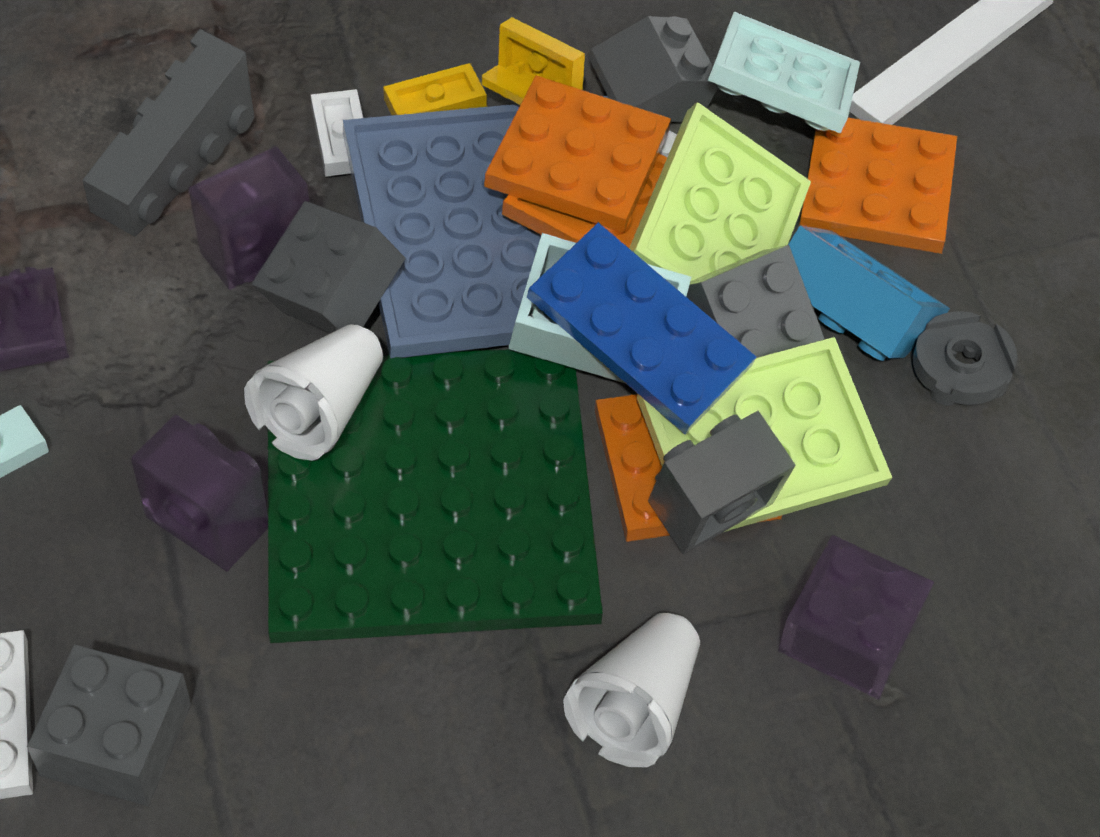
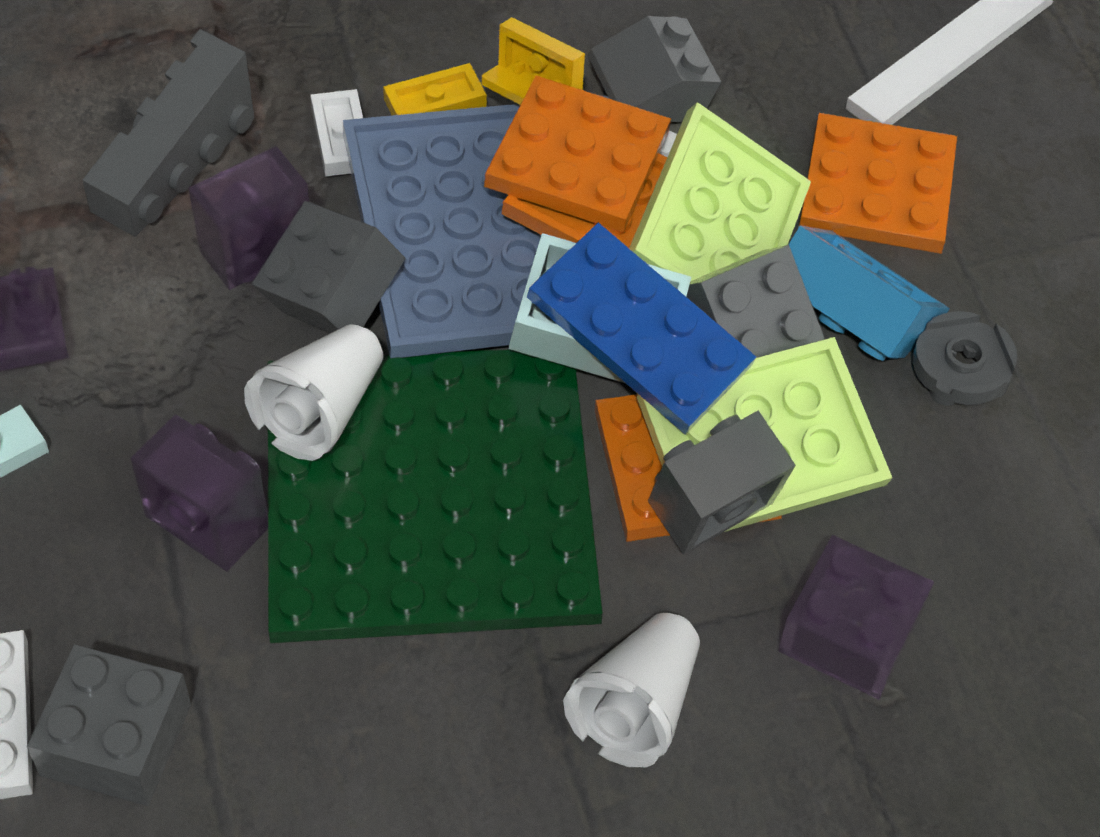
light aqua plate [708,12,860,133] -> none

